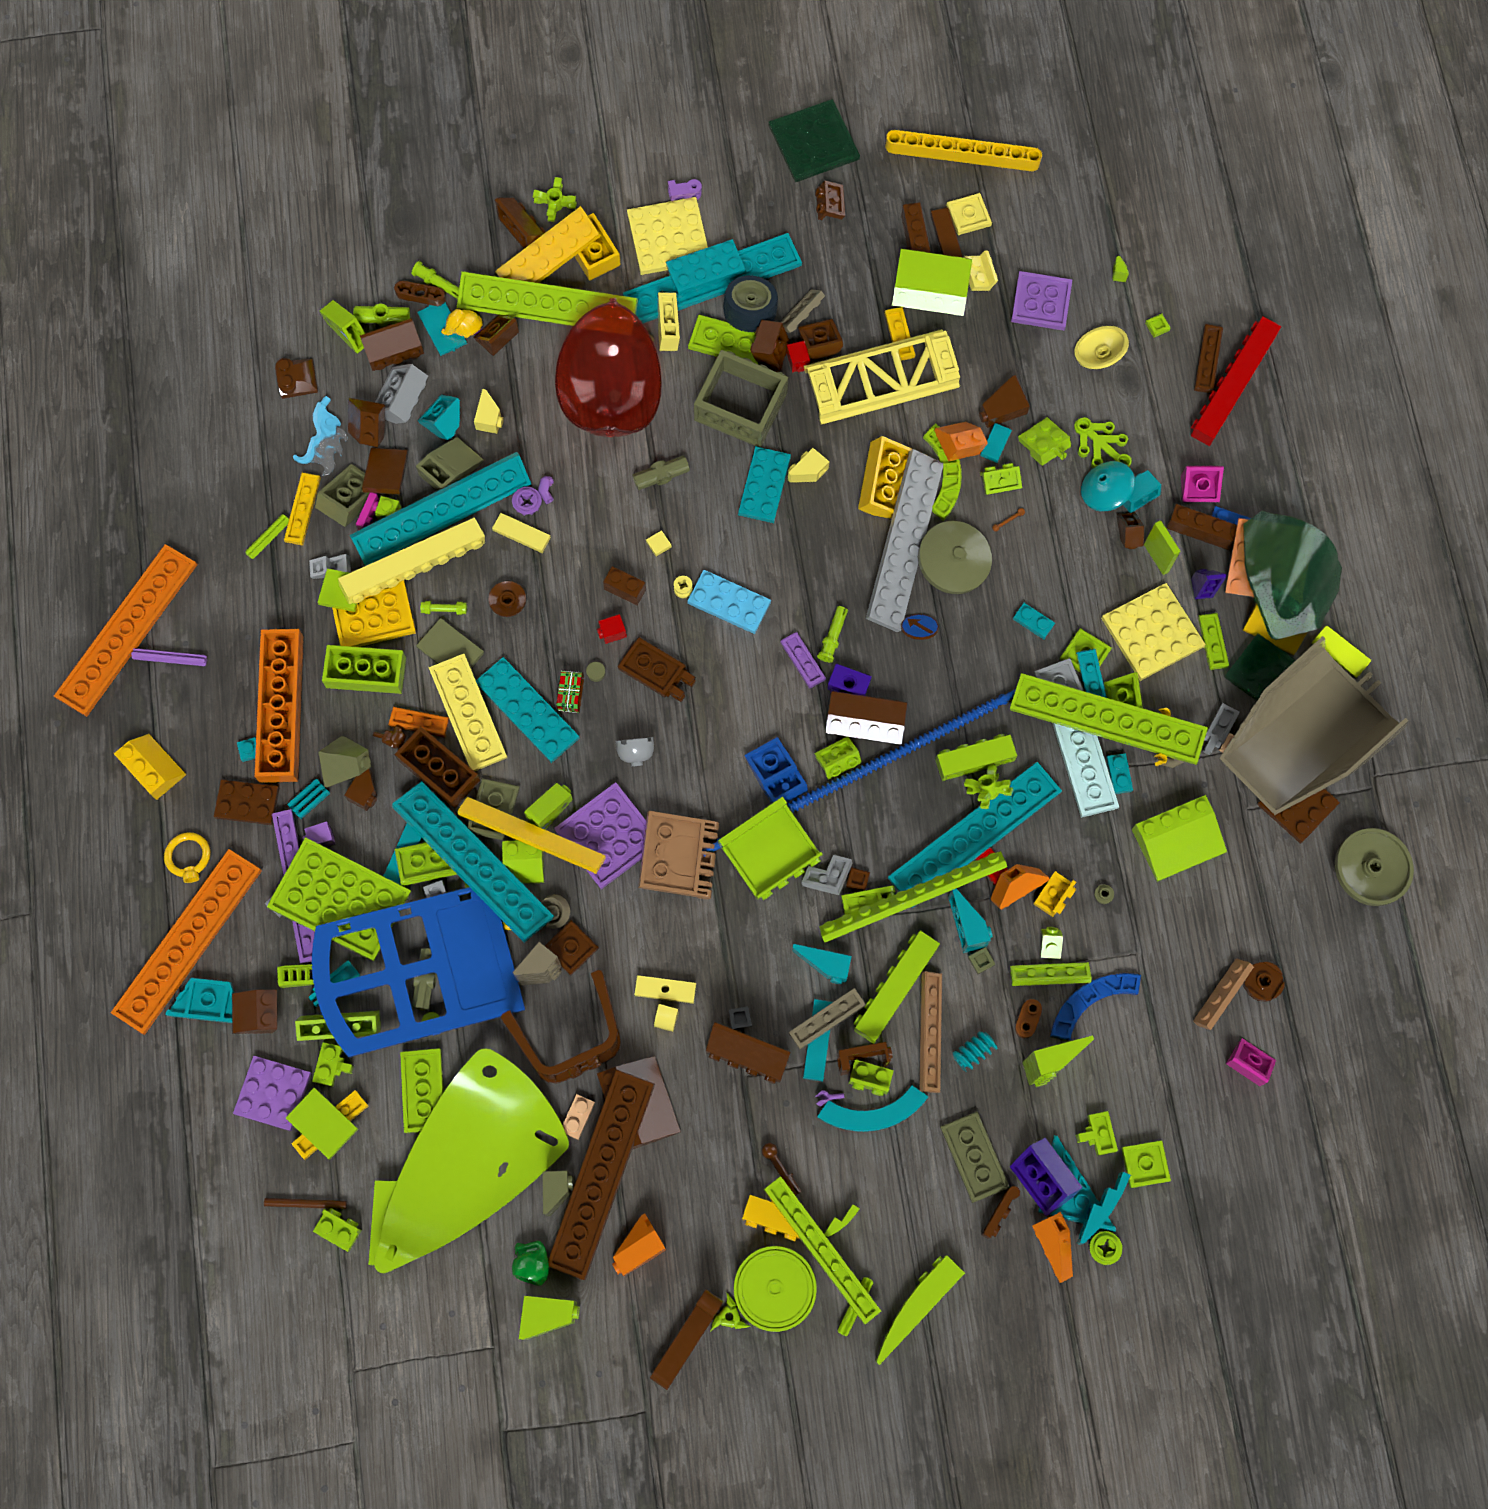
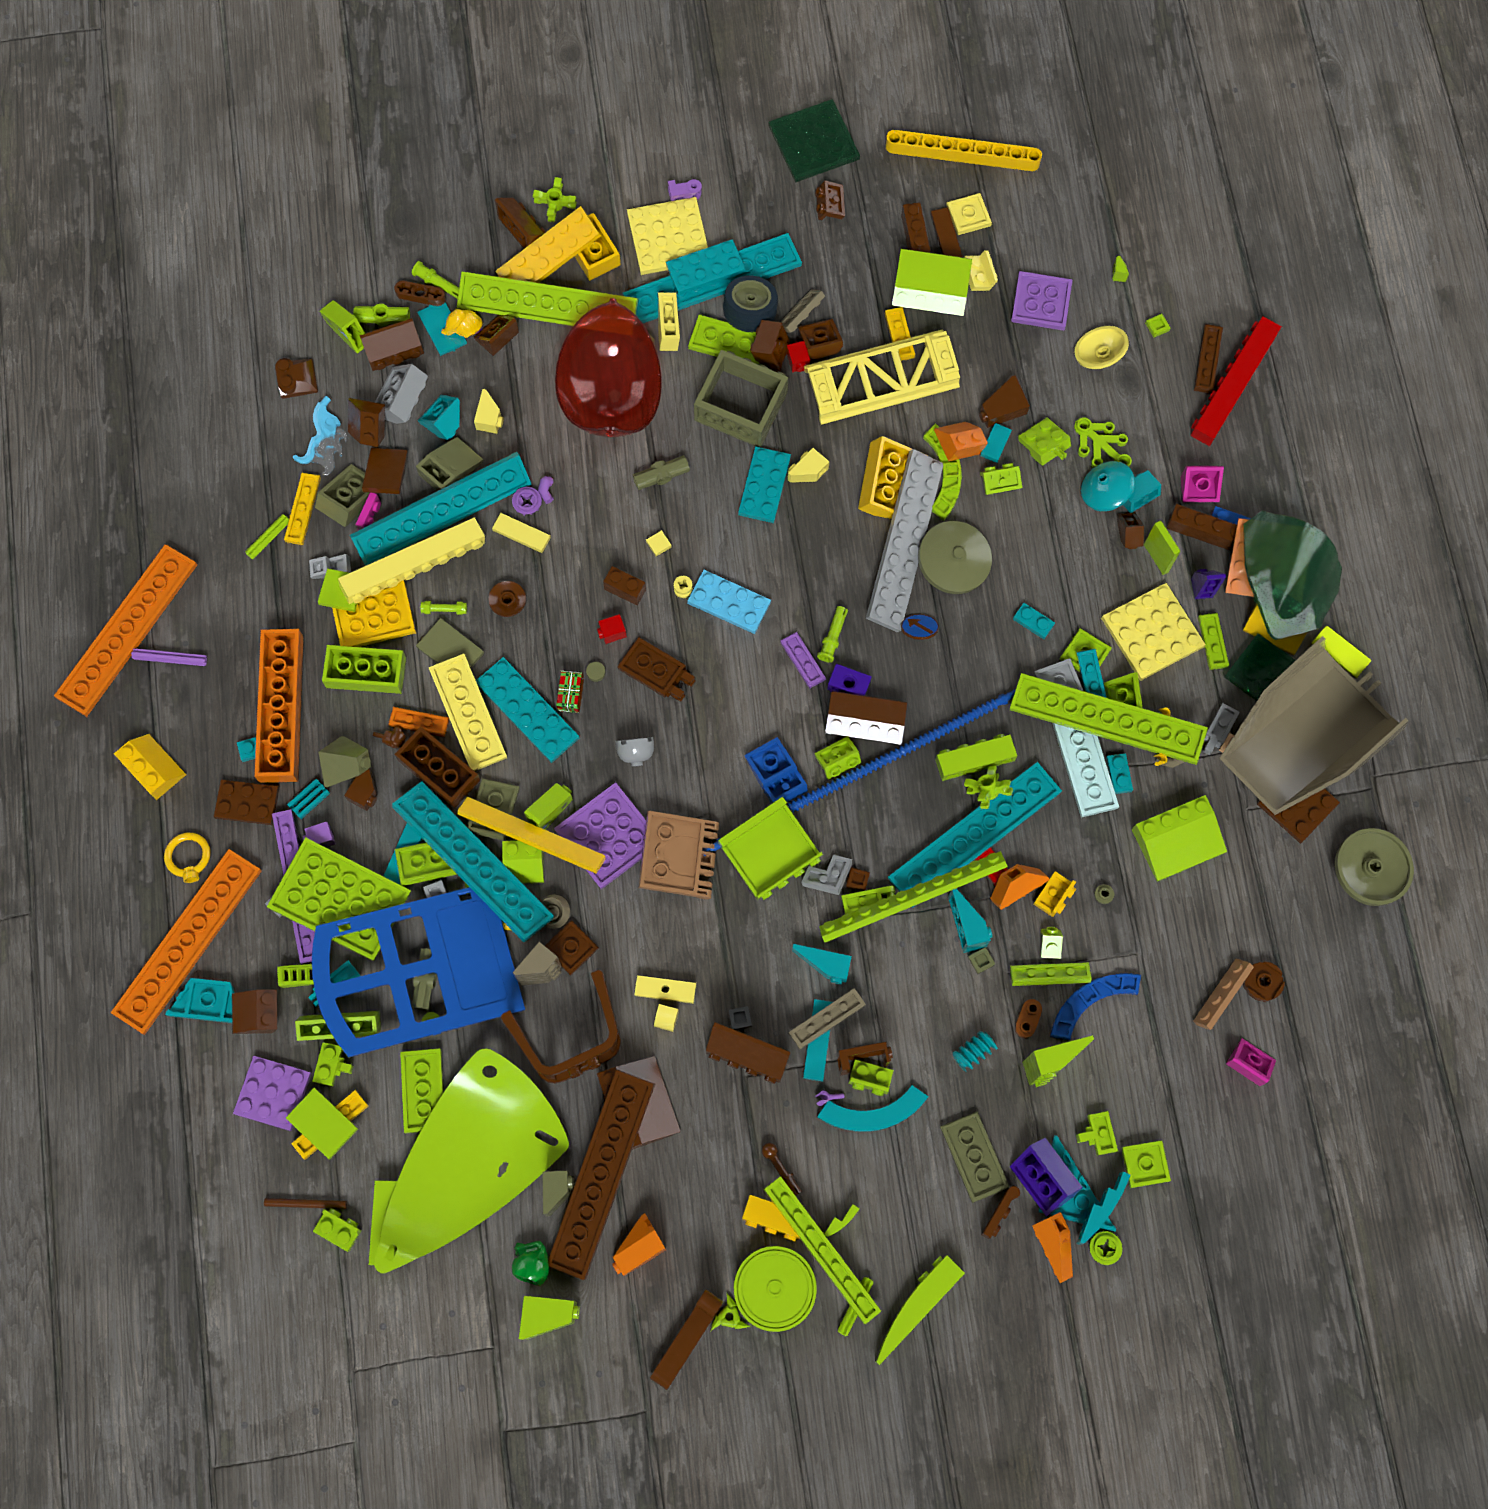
lime brick [375,496,402,521] -> none
light nougat plate [562,1094,595,1140] -> none
lime brick [854,931,940,1044] -> none
medium nougat tile [920,971,942,1093] -> none
dark orange hinge [992,508,1025,532] -> none

